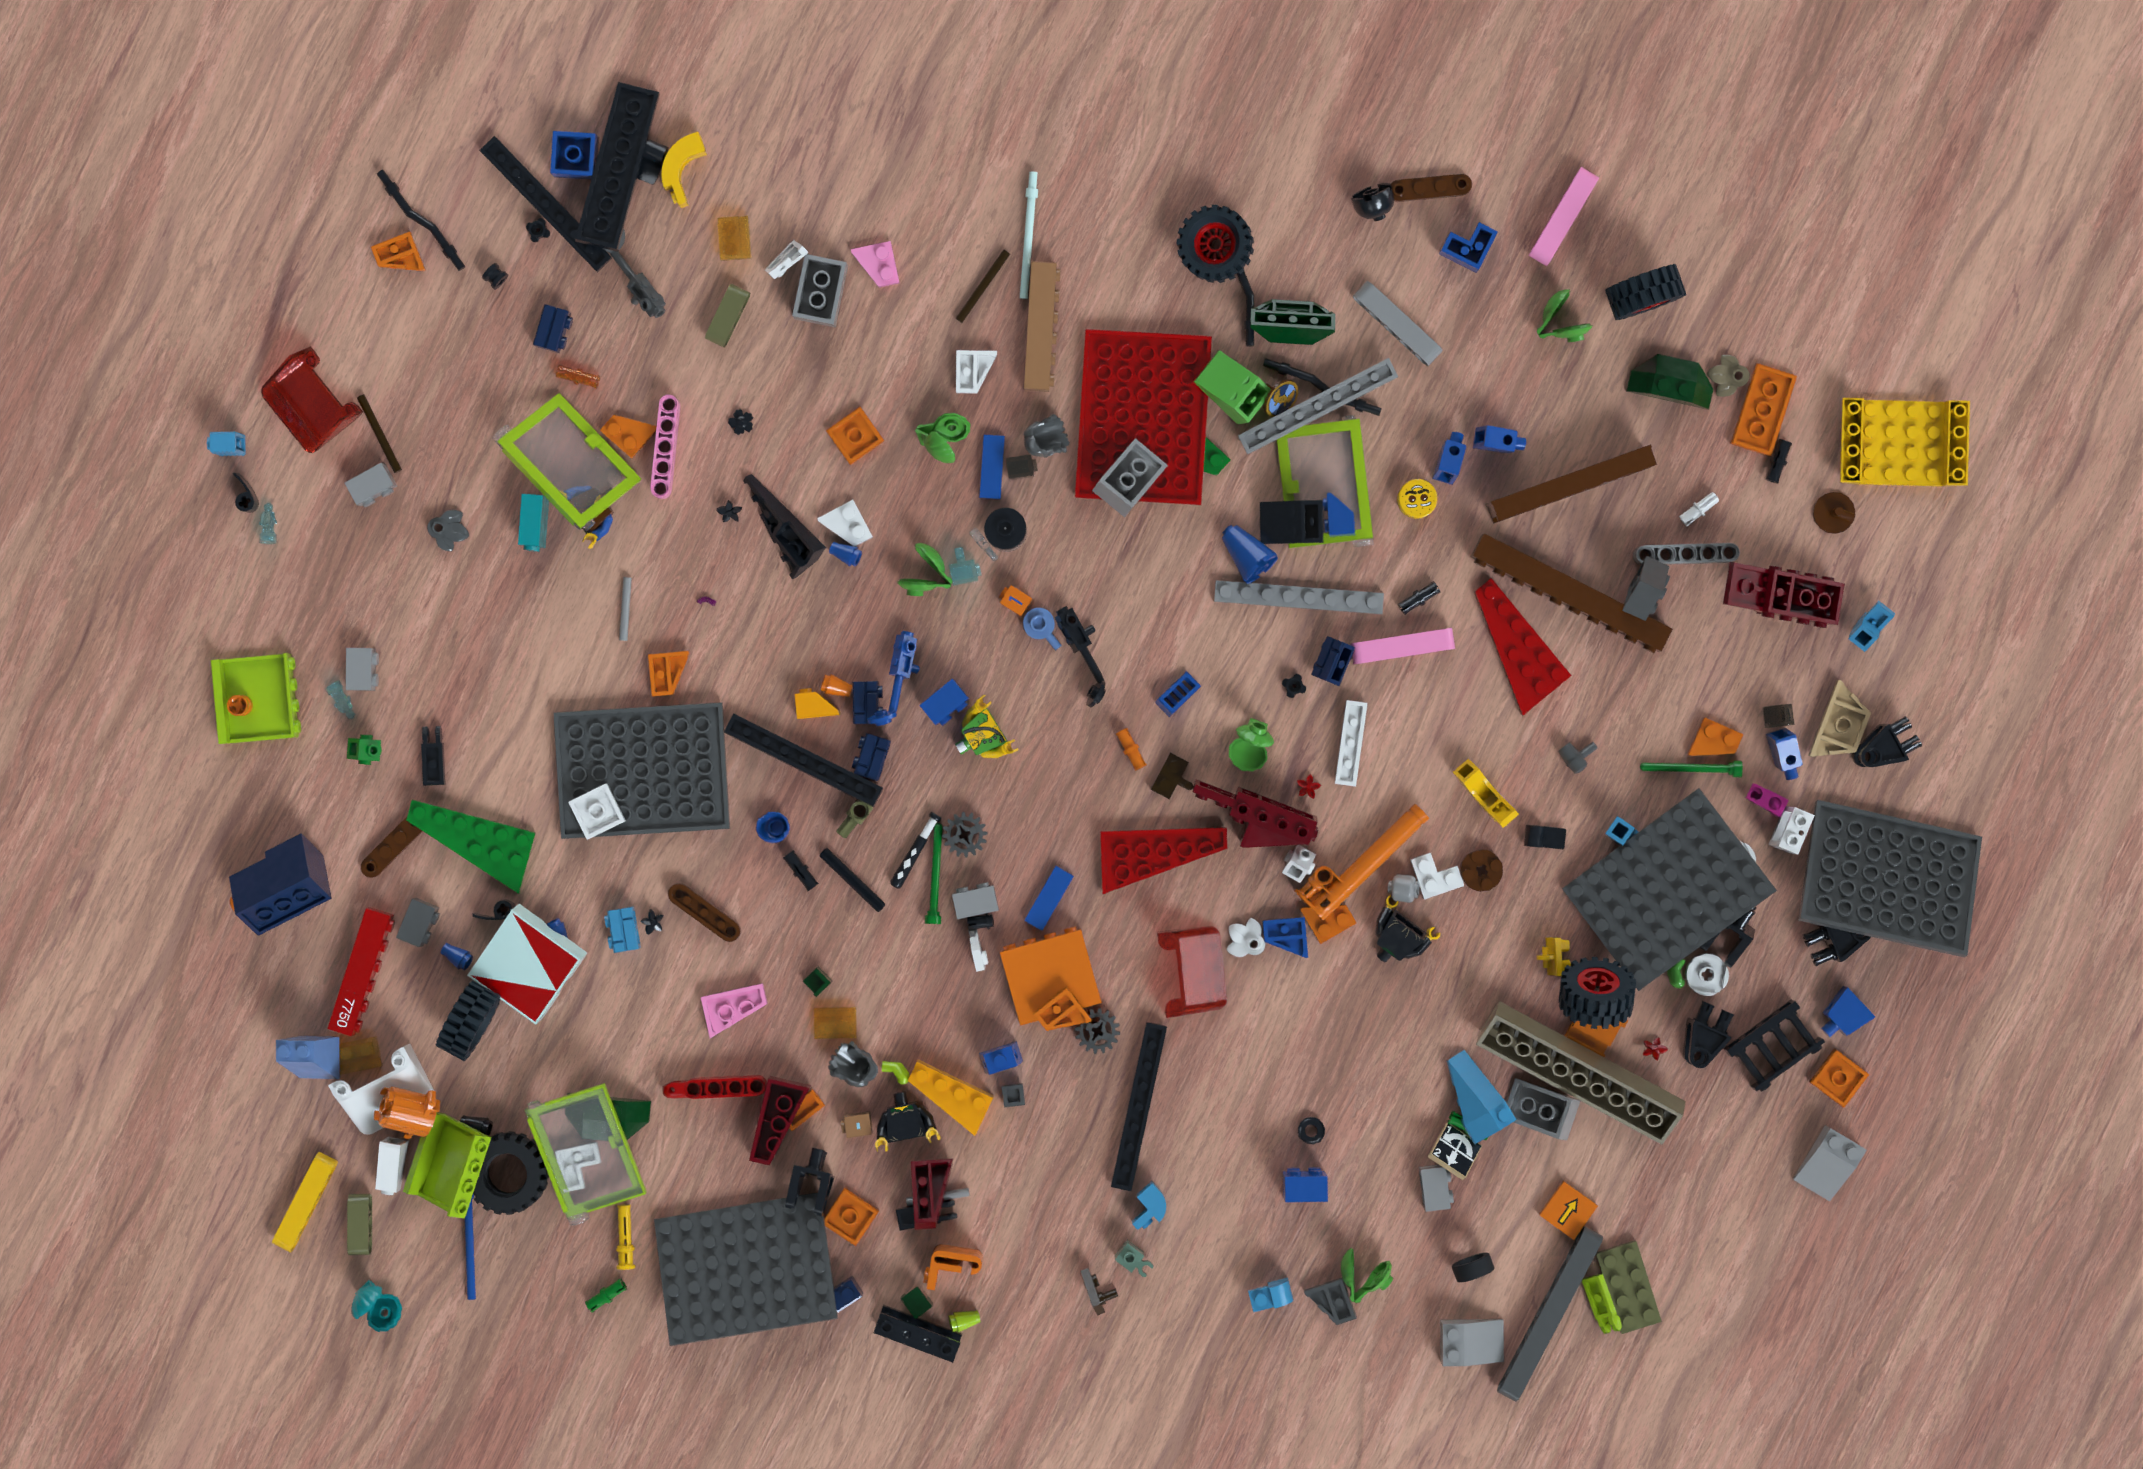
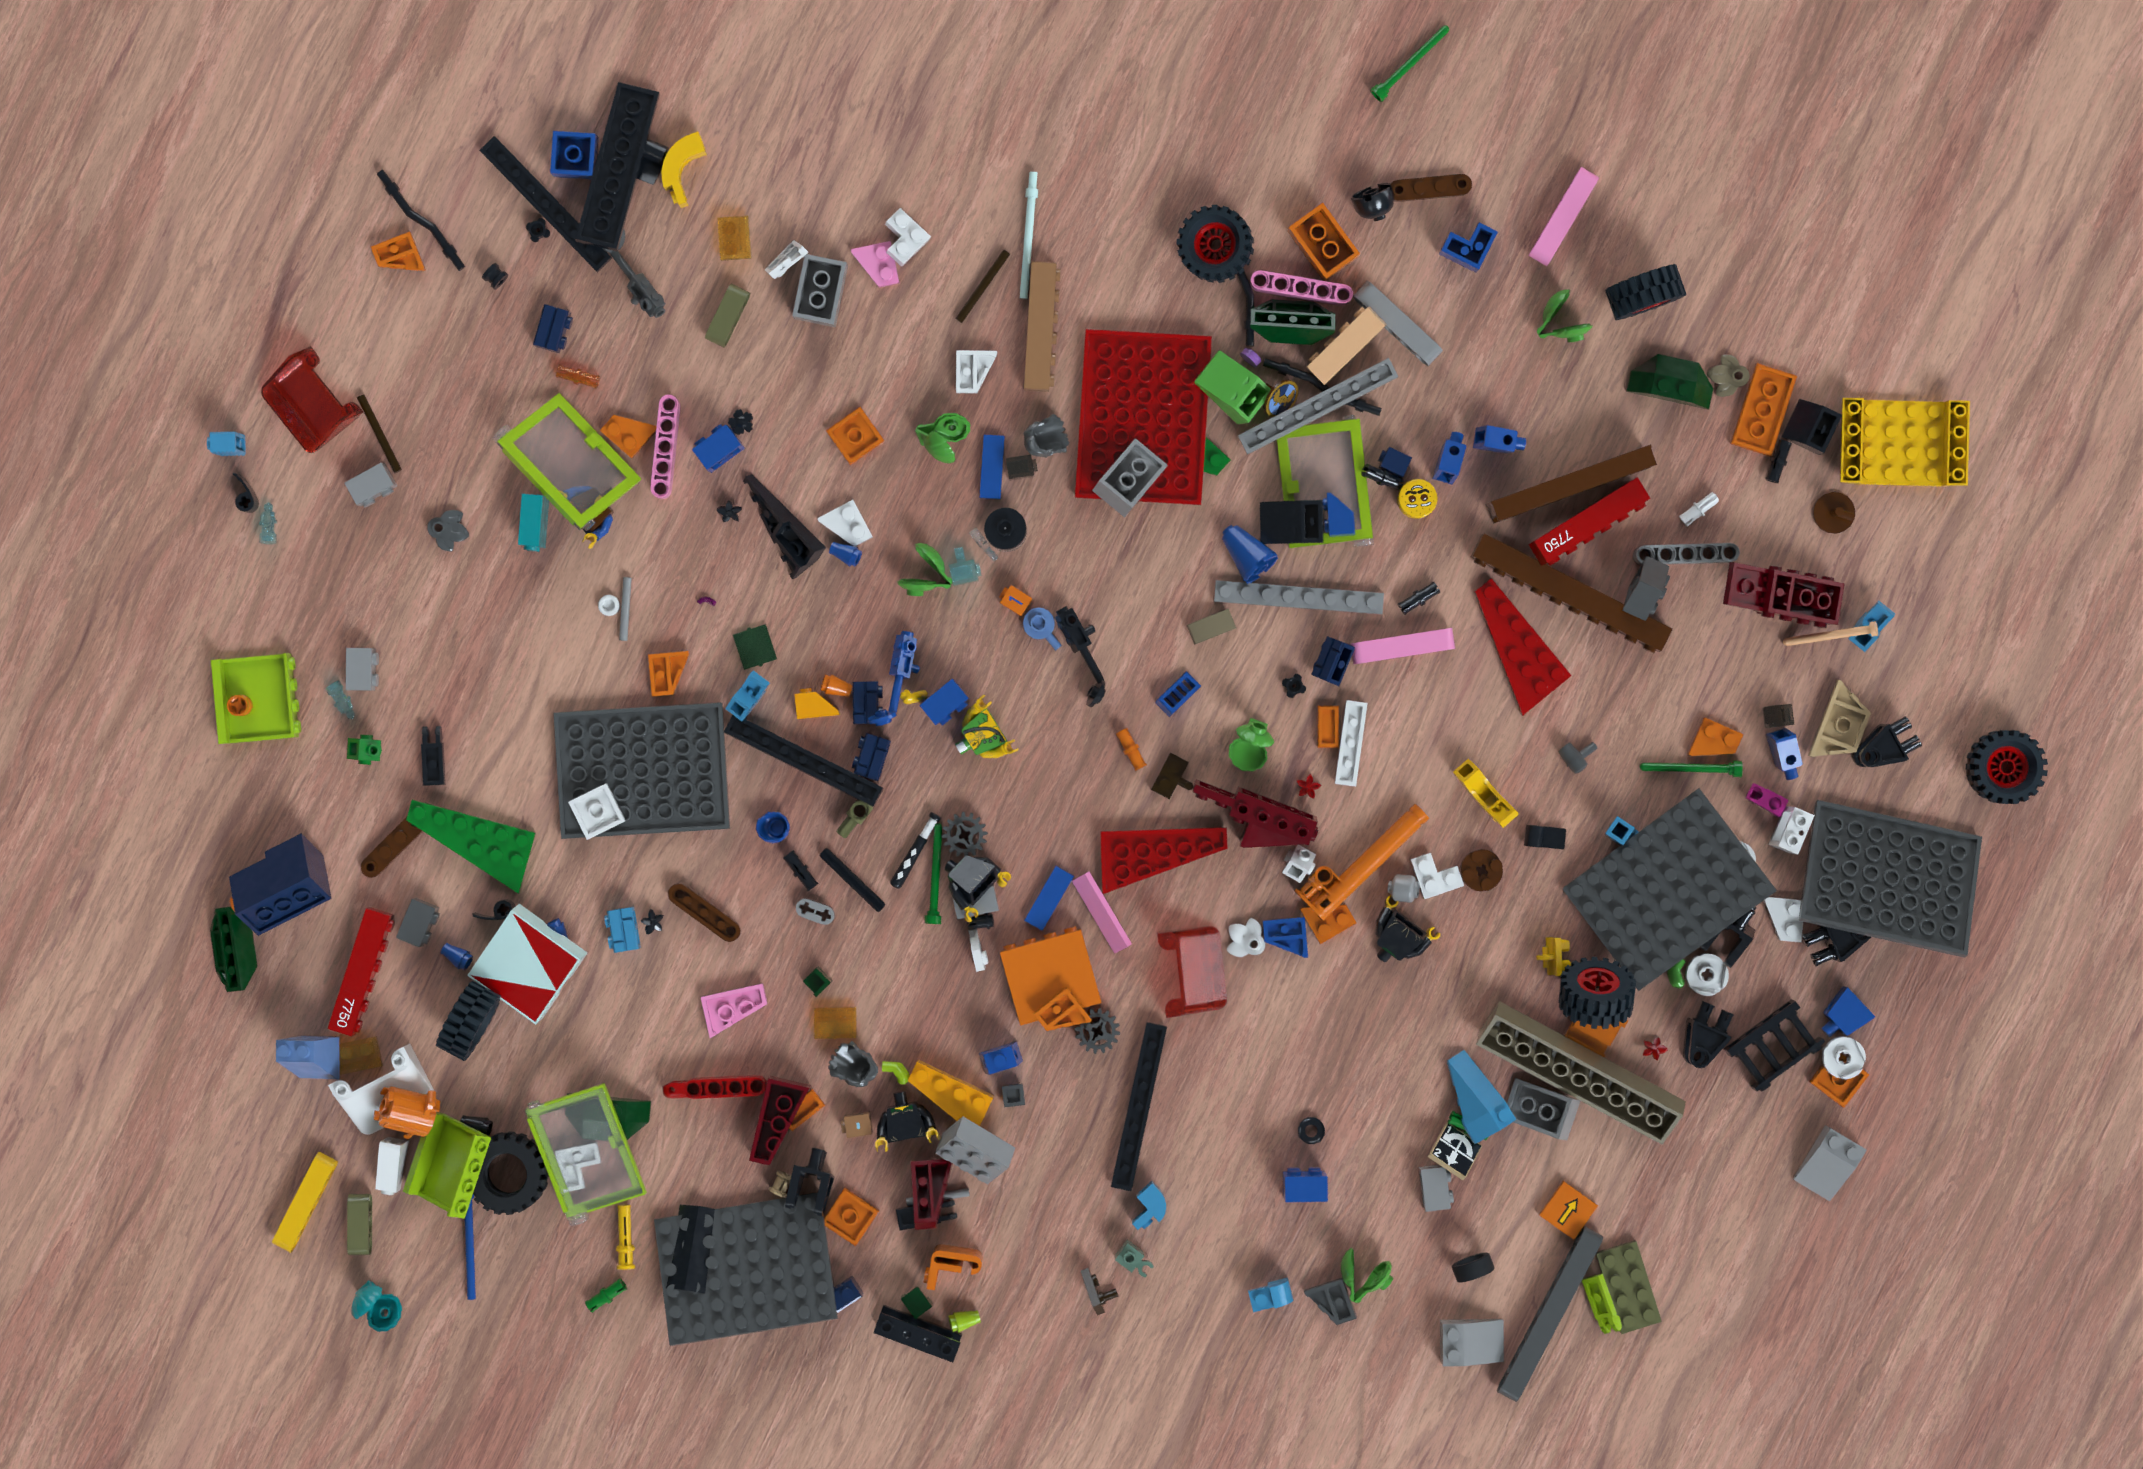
none -> dark green wedge [210,906,257,992]
none -> white tile [598,595,620,616]
none -> black slope [666,1205,715,1294]
none -> blue brick [692,424,745,473]
none -> dark azure brick [725,670,770,721]
none -> clear green piece [733,624,777,670]
none -> tan bush [769,1170,791,1198]
none -> light grey beam [796,898,835,925]
none -> white plate [885,208,931,267]
none -> yellow arm [900,689,928,705]
none -> light grey brick [935,1116,1015,1184]
none -> black torso [945,856,1011,922]
none -> bright pink tile [1072,872,1132,954]
none -> dark tan slope [1187,609,1236,645]
none -> medium lavender tile [1240,348,1261,367]
none -> bright pink beam [1250,270,1353,306]
none -> orange brick [1287,203,1360,281]
none -> light nougat brick [1307,306,1387,385]
none -> orange tile [1317,706,1339,748]
none -> black pin [1361,464,1404,491]
none -> green piece [1370,25,1449,102]
none -> dark blue brick [1378,447,1412,478]
none -> red brick [1528,477,1651,566]
none -> white wing [1764,897,1803,942]
none -> black slope [1781,399,1842,455]
none -> light nougat bar [1783,621,1878,646]
none -> white plate [1822,1036,1866,1079]
none -> black wheel [1966,730,2048,804]

